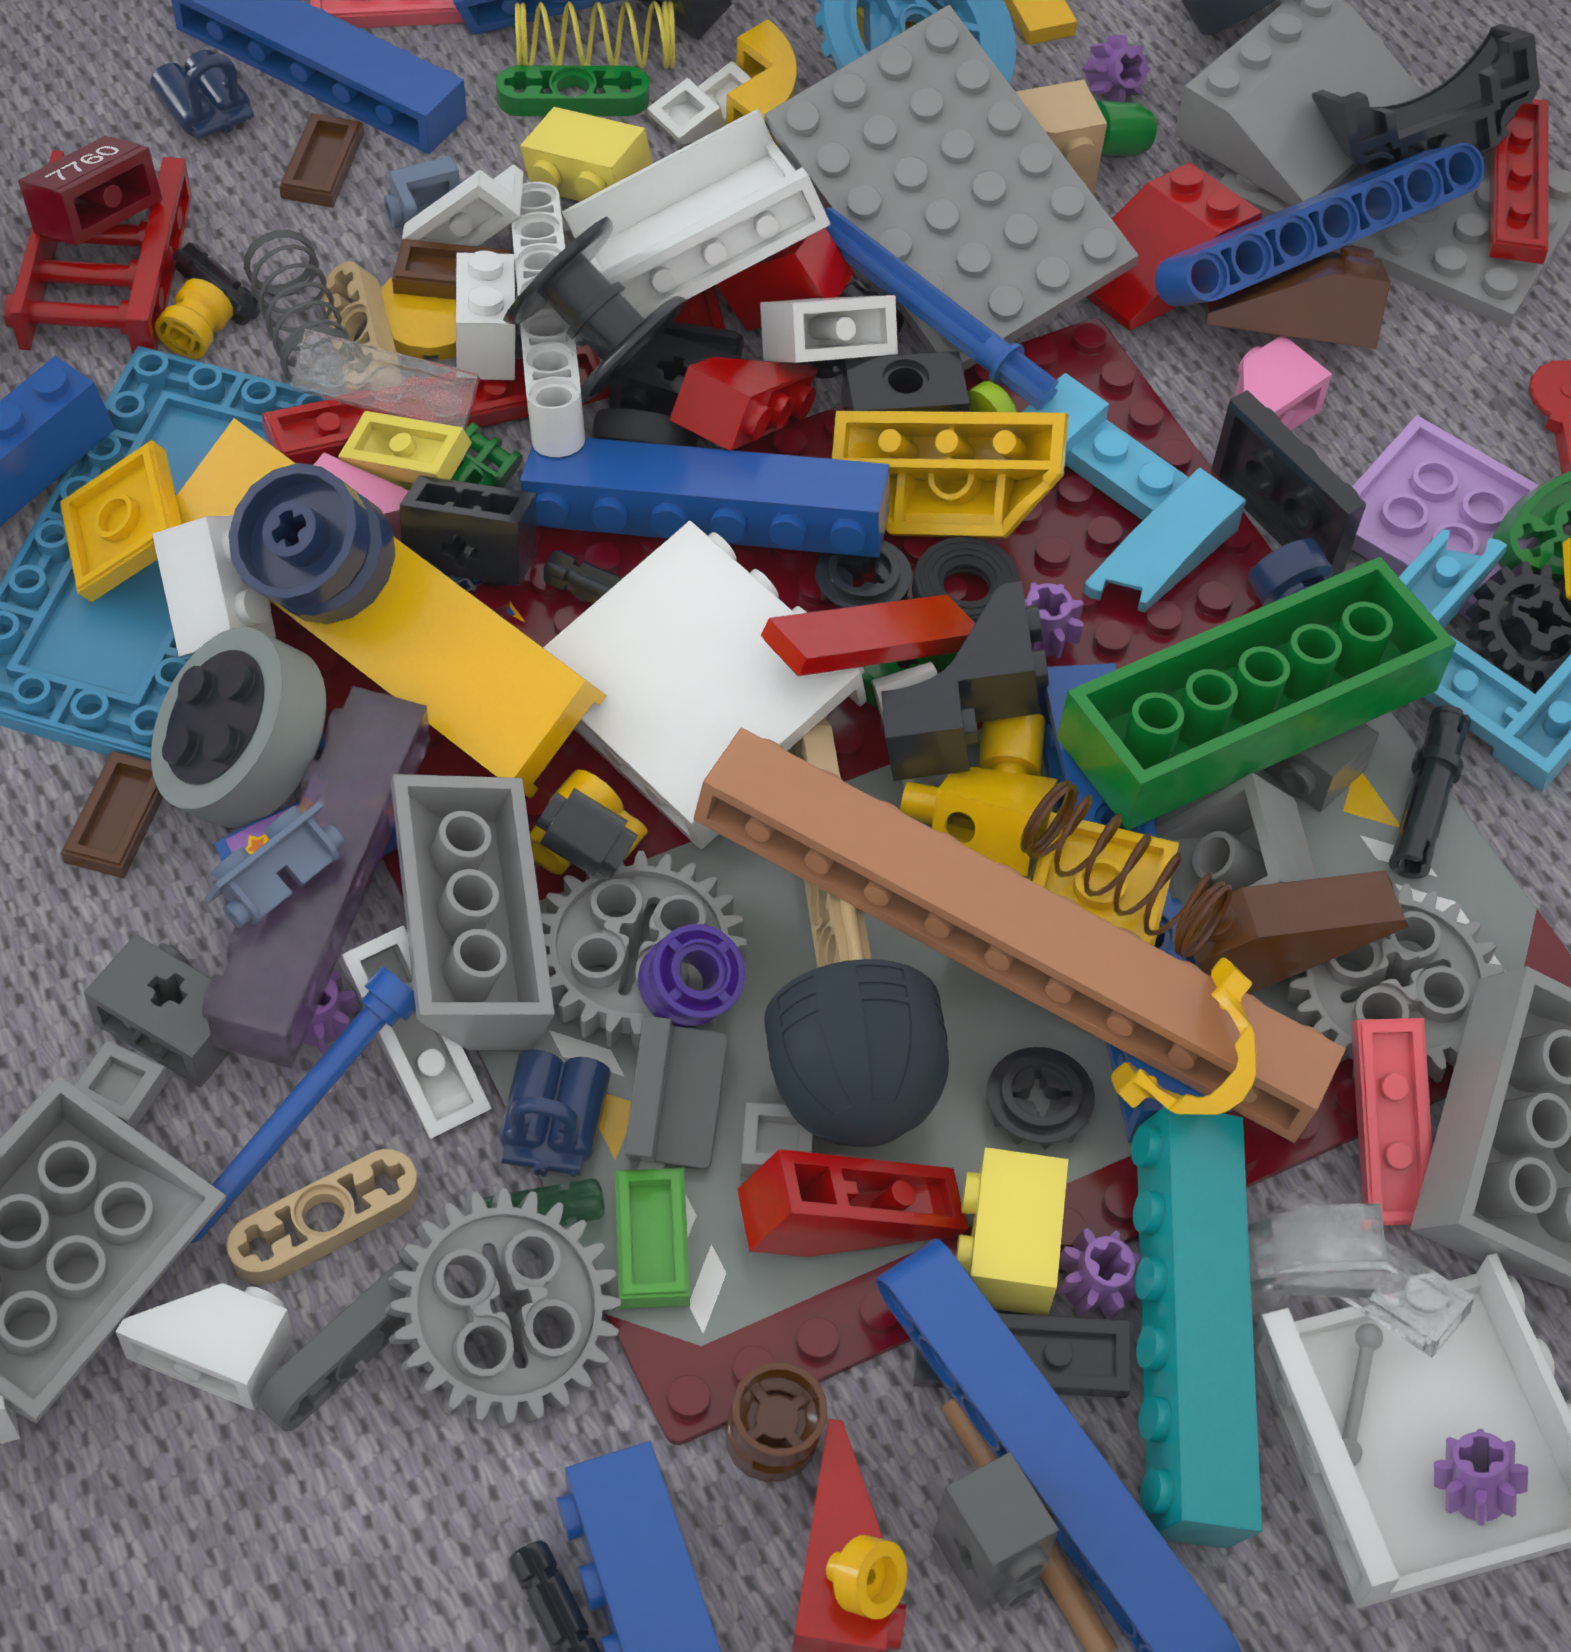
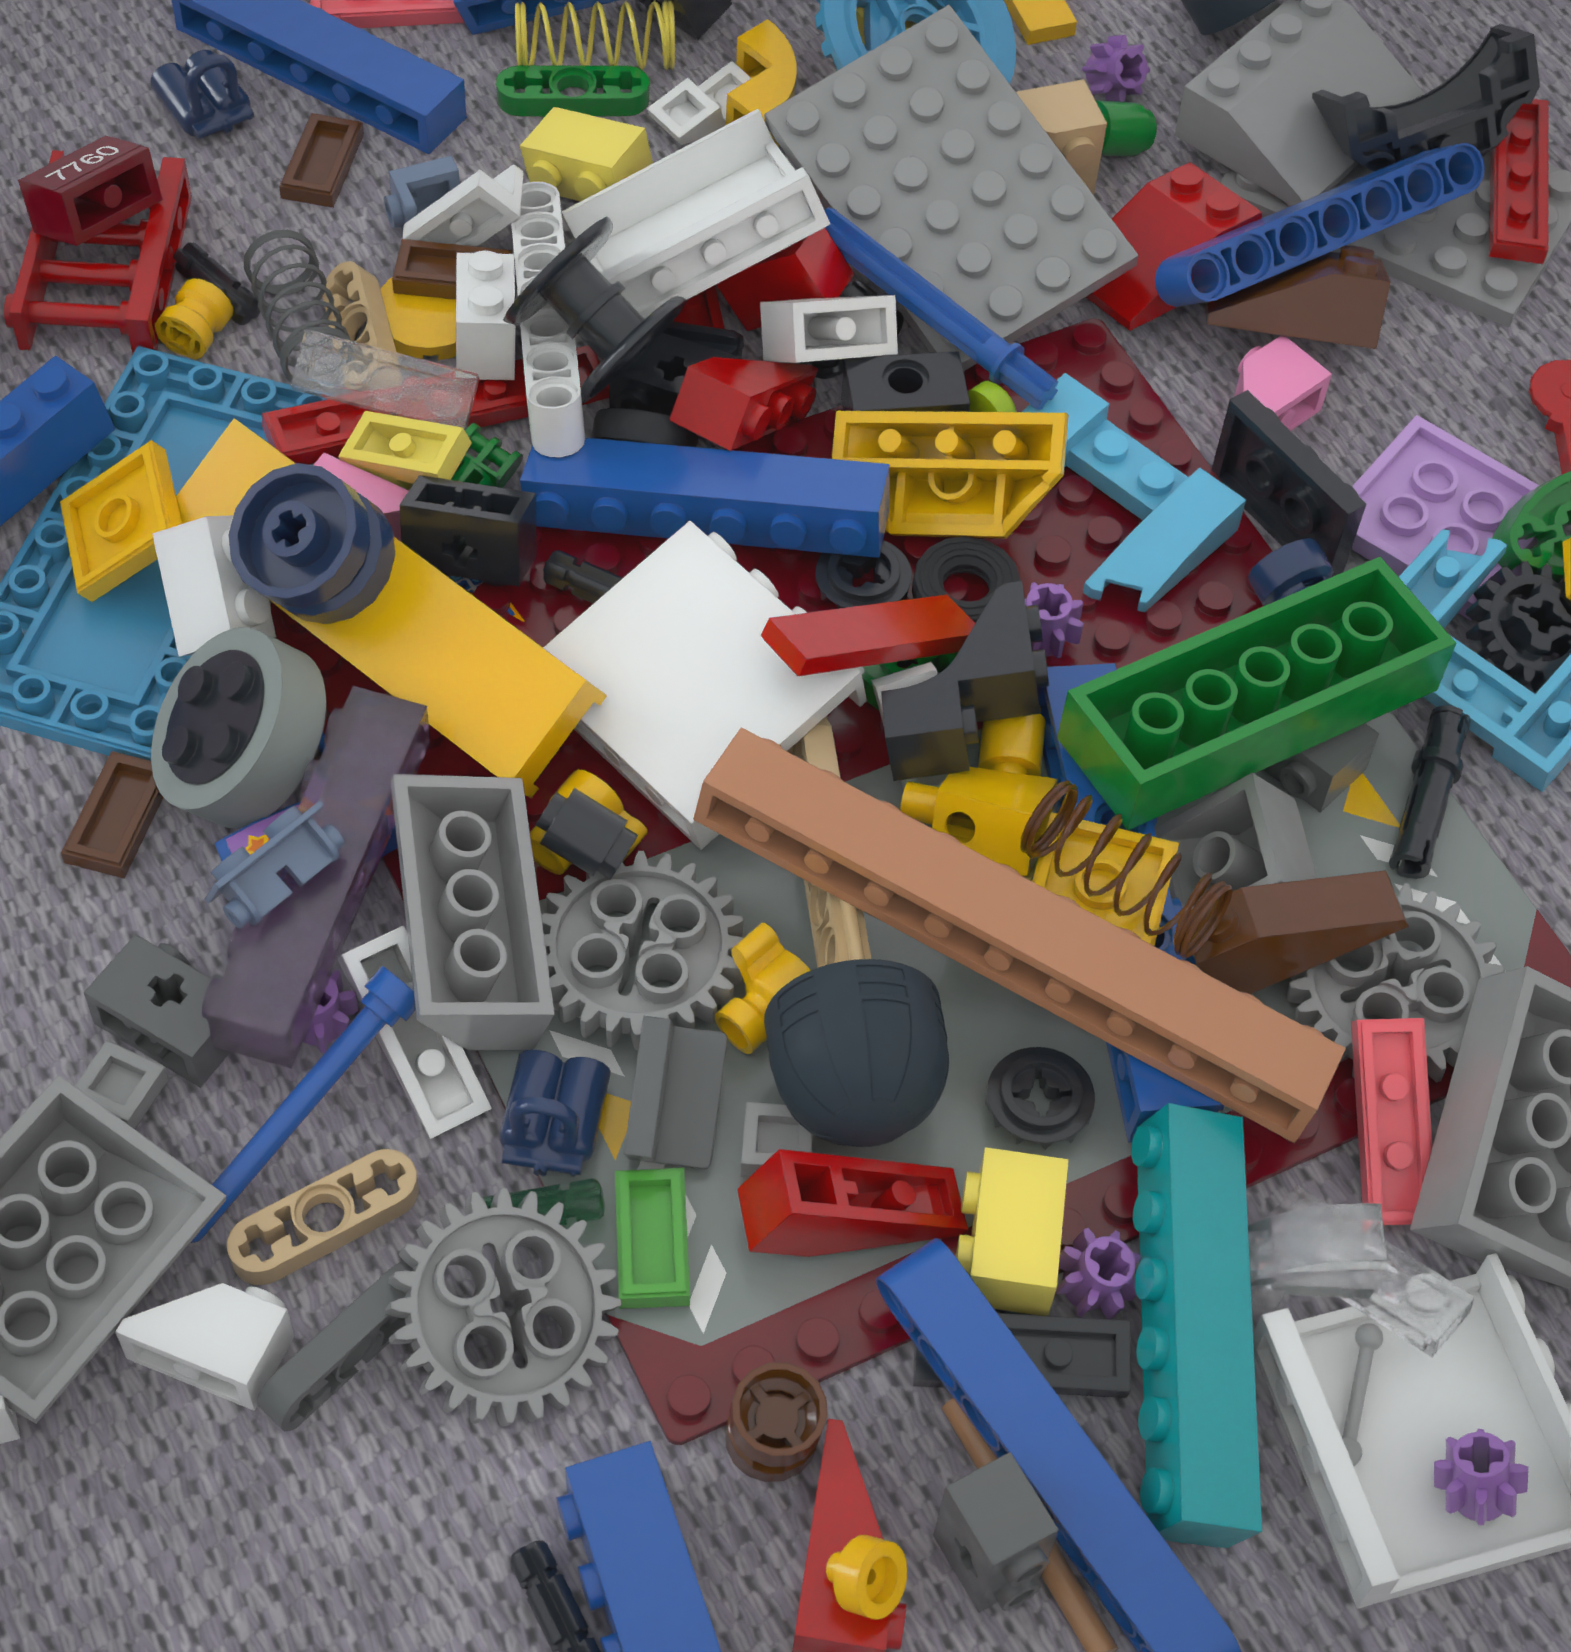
dark purple wheel [638,924,745,1028] -> none
yellow helmet [1111,958,1257,1115] -> none
none -> yellow piece [715,922,811,1054]

